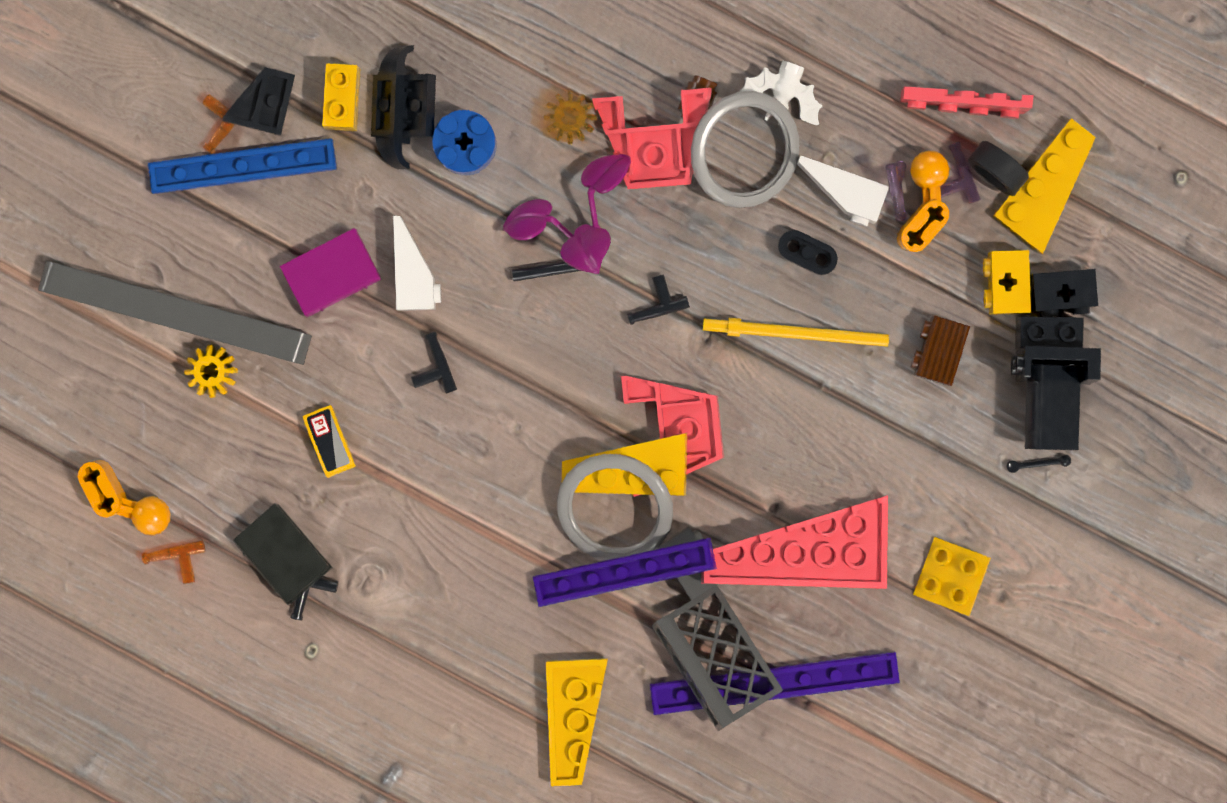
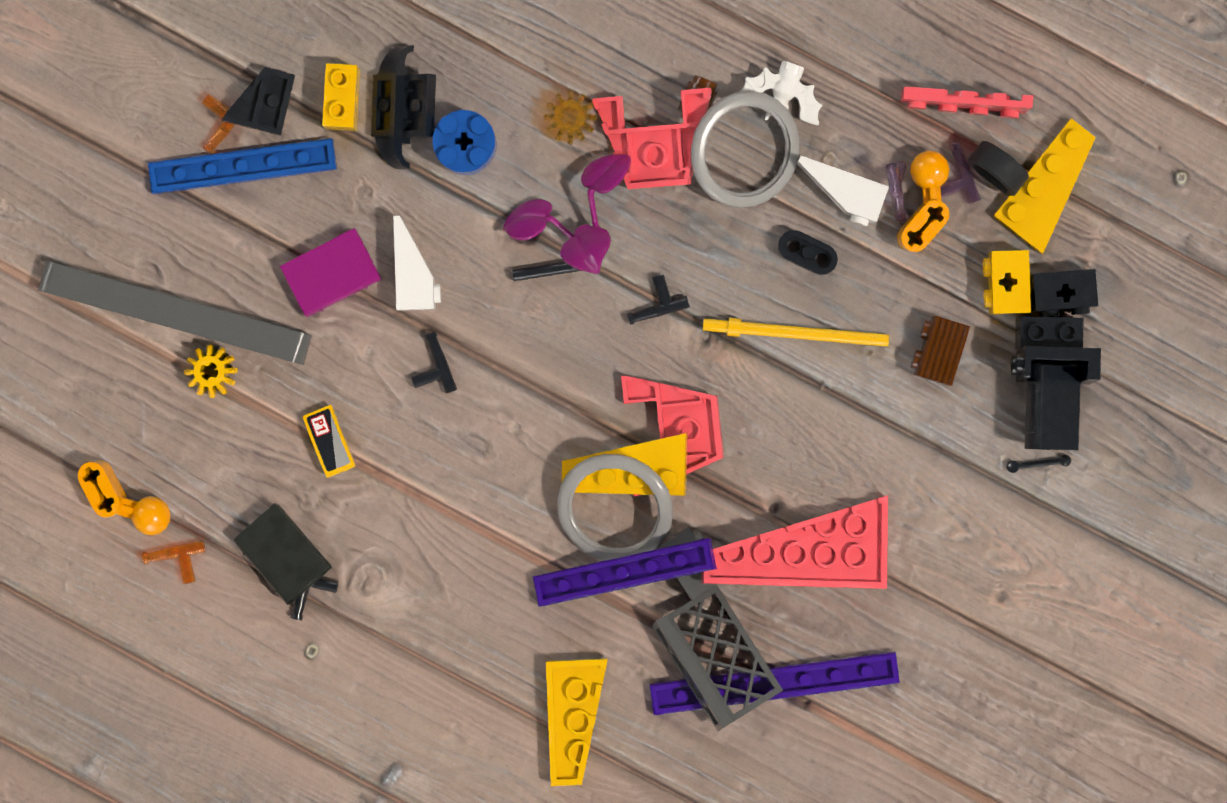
yellow hinge [913,537,991,616] -> none

